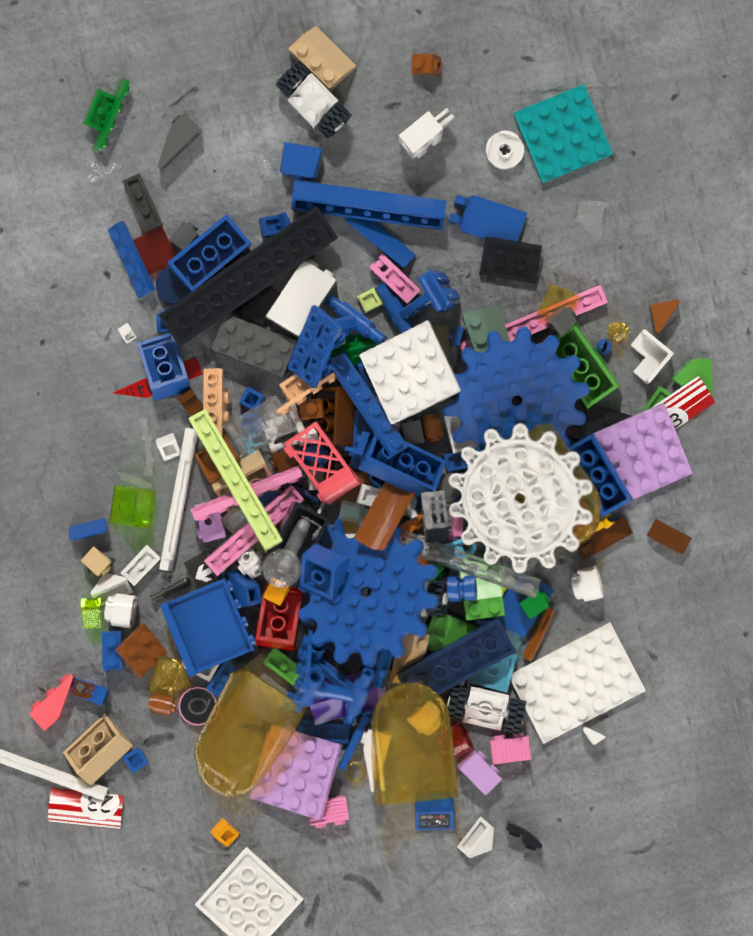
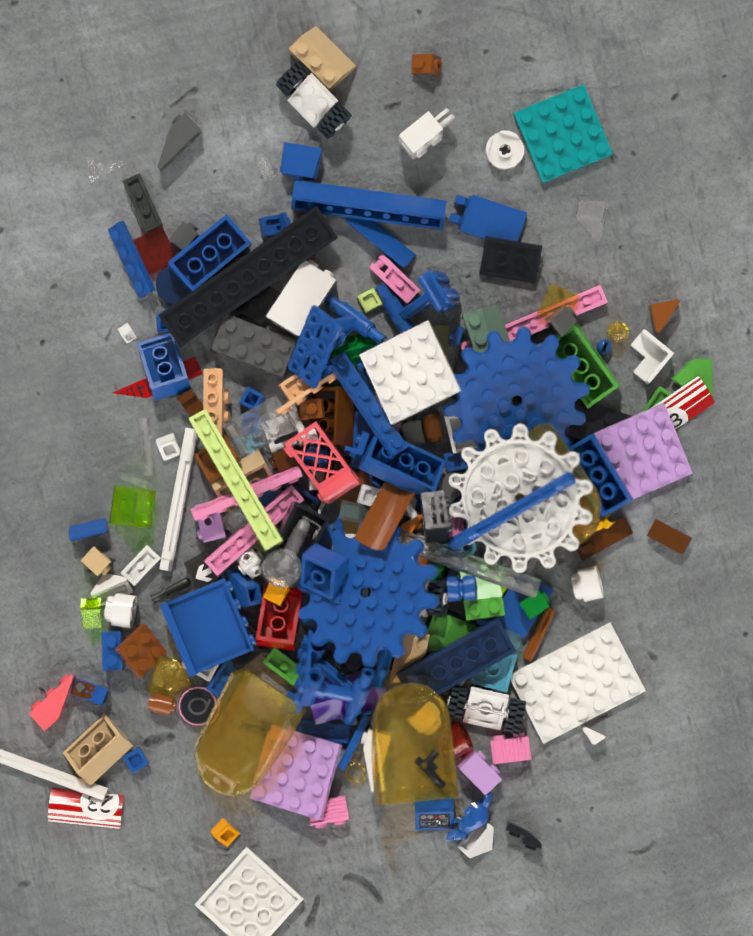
green bracket [83,79,130,151] -> none
none -> black hose [414,750,446,789]
none -> blue animal [446,792,492,841]
none -> blue piece [447,471,576,551]

